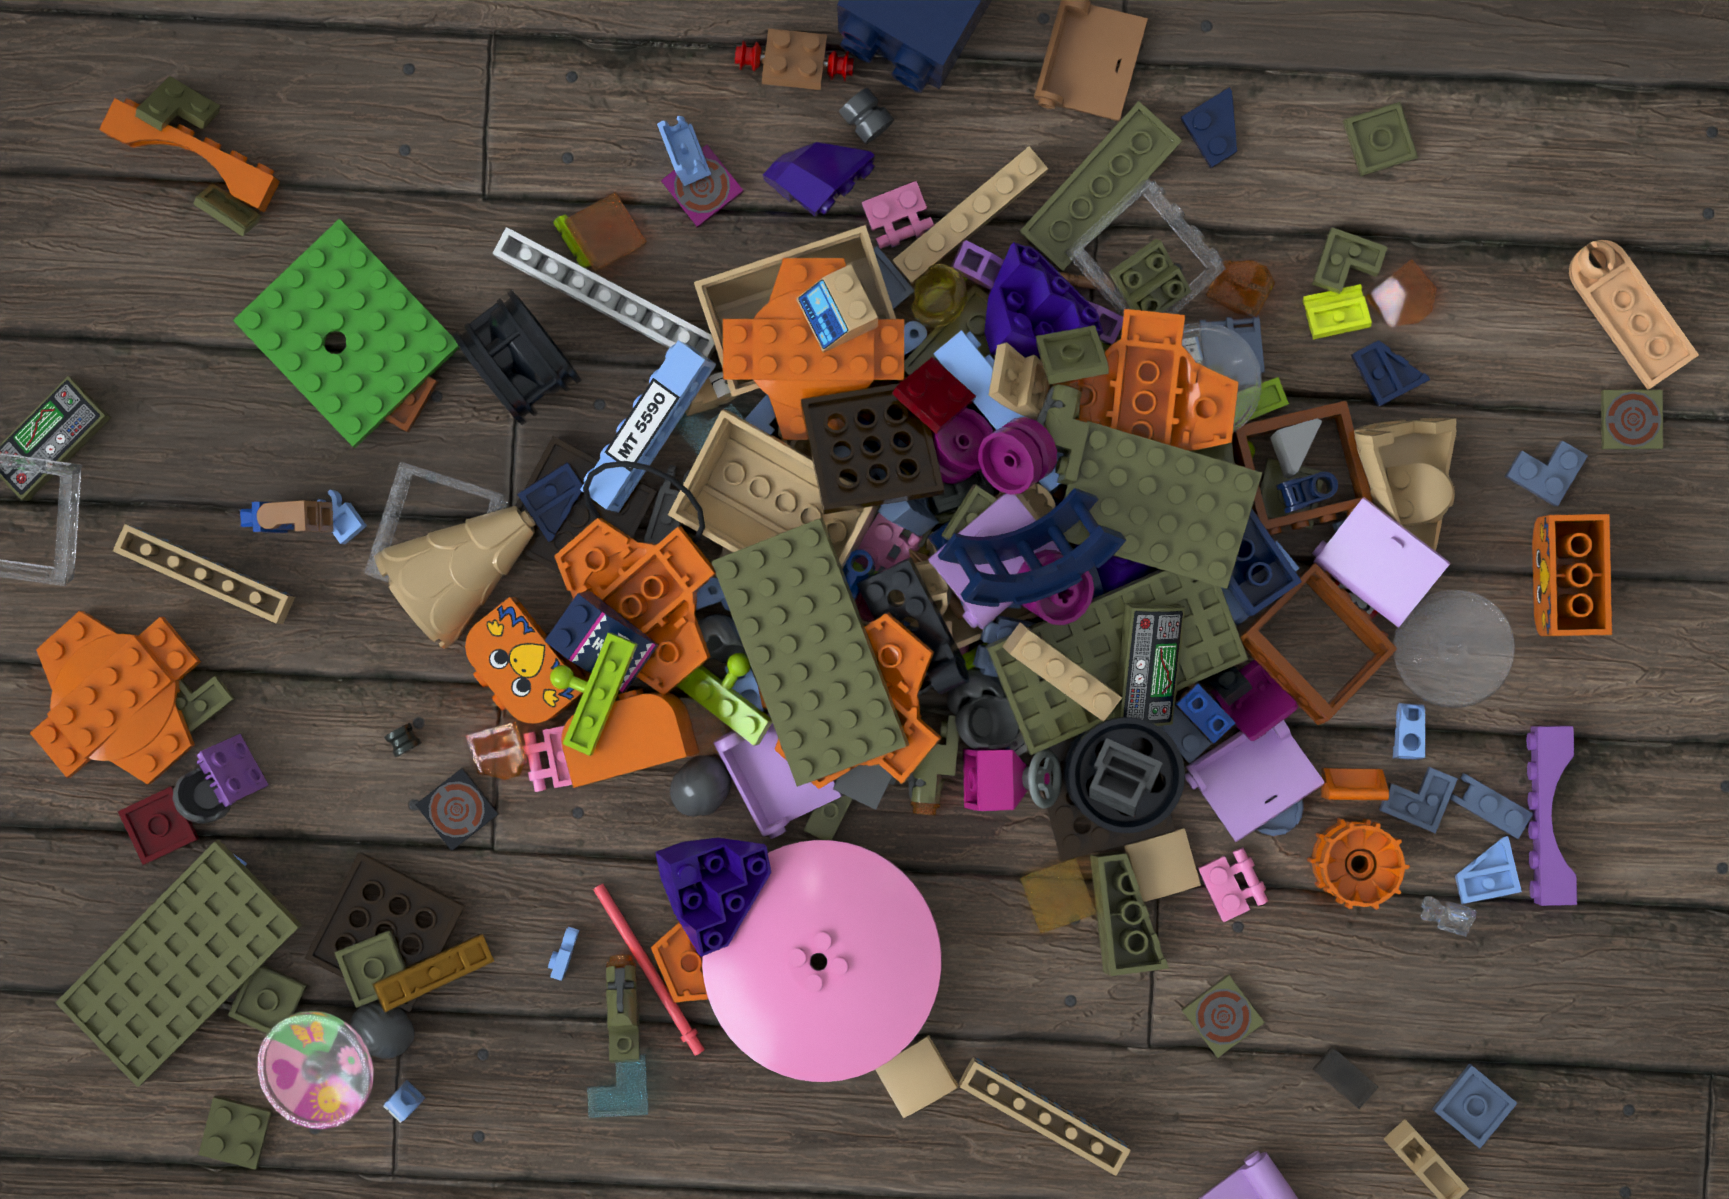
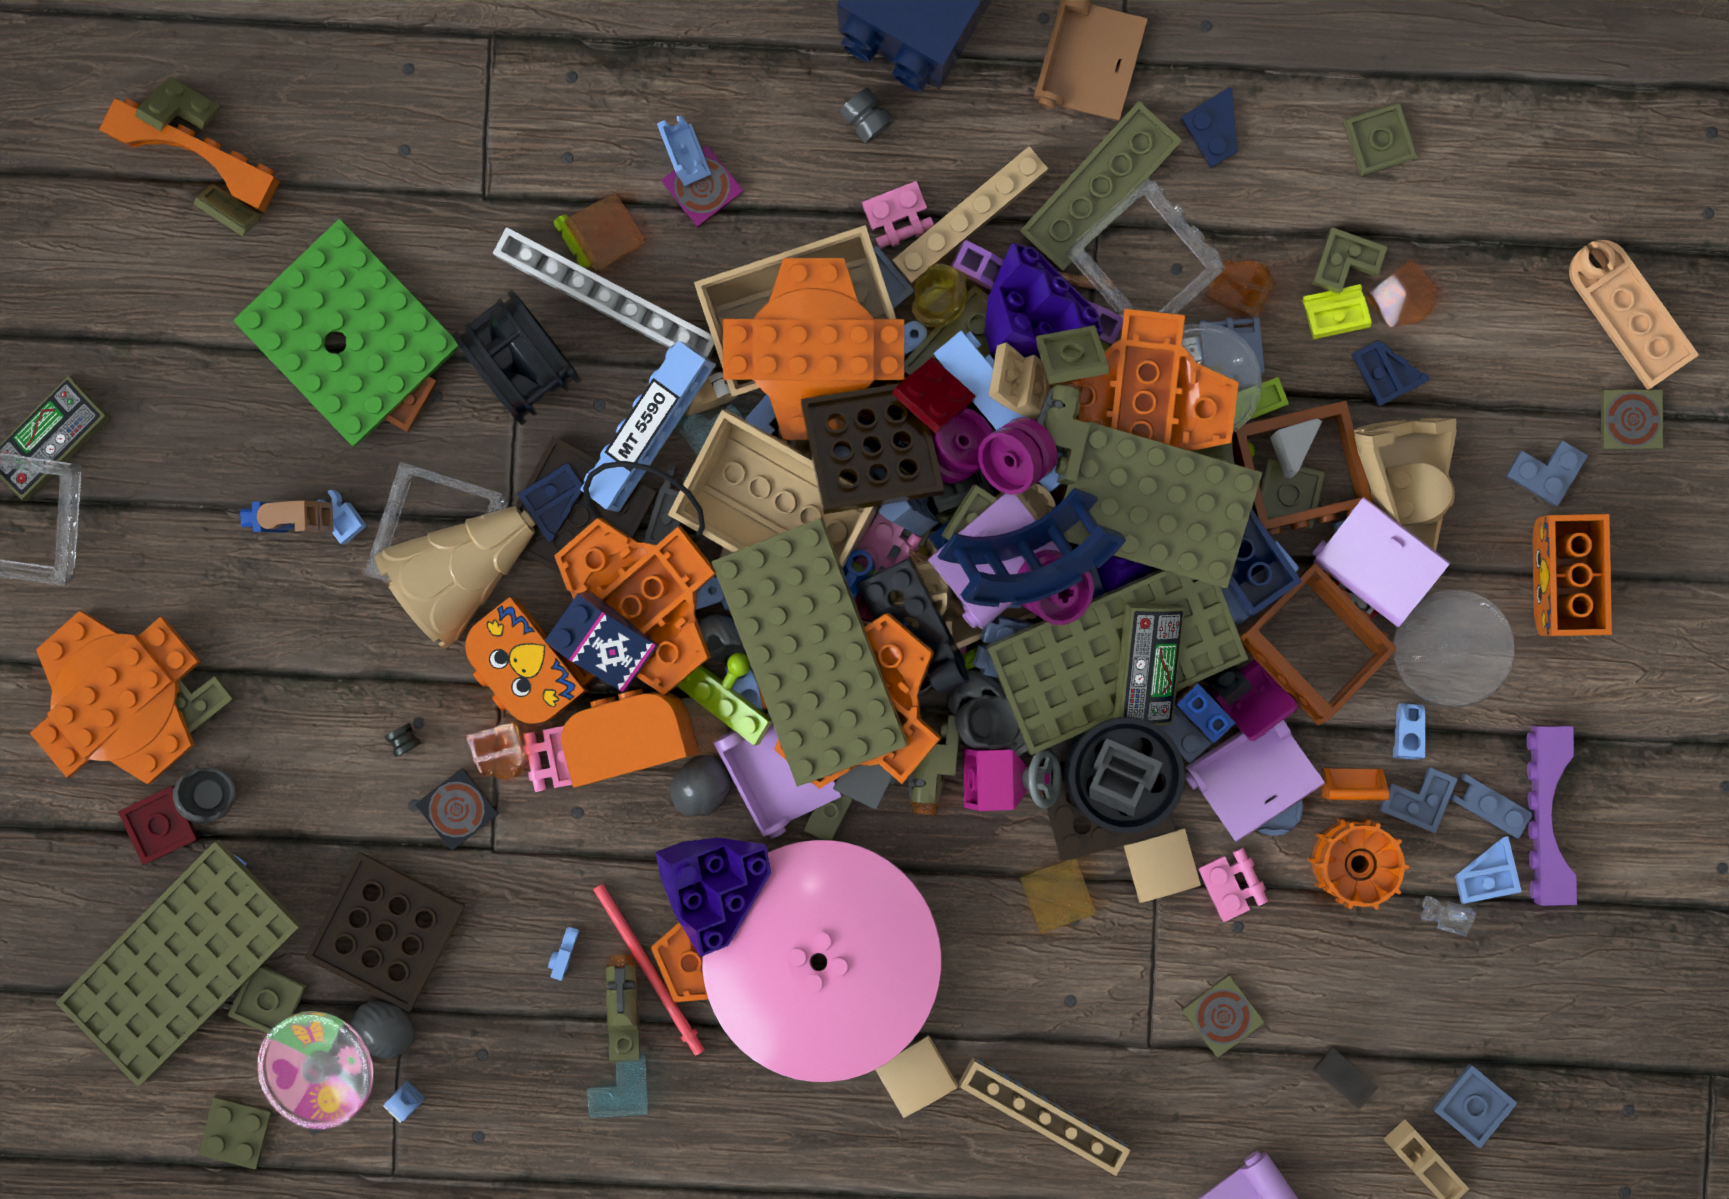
tan brick [113,524,295,624] -> none
medium lavender hinge [196,734,268,807] -> none
olive tile [334,930,406,1008] -> none
pearl gold plate [372,934,494,1012] -> none
lime plate [550,632,638,756] -> none
medium nougat plate [735,28,854,90] -> none
dark purple brick [763,142,875,217] -> none
slope [796,264,878,353] -> none
tan arch [1002,622,1122,722] -> none
olive wedge [1090,851,1169,976] -> none
olive slope [1108,239,1192,313] -> none
dark blue piece [1276,471,1338,514] -> none

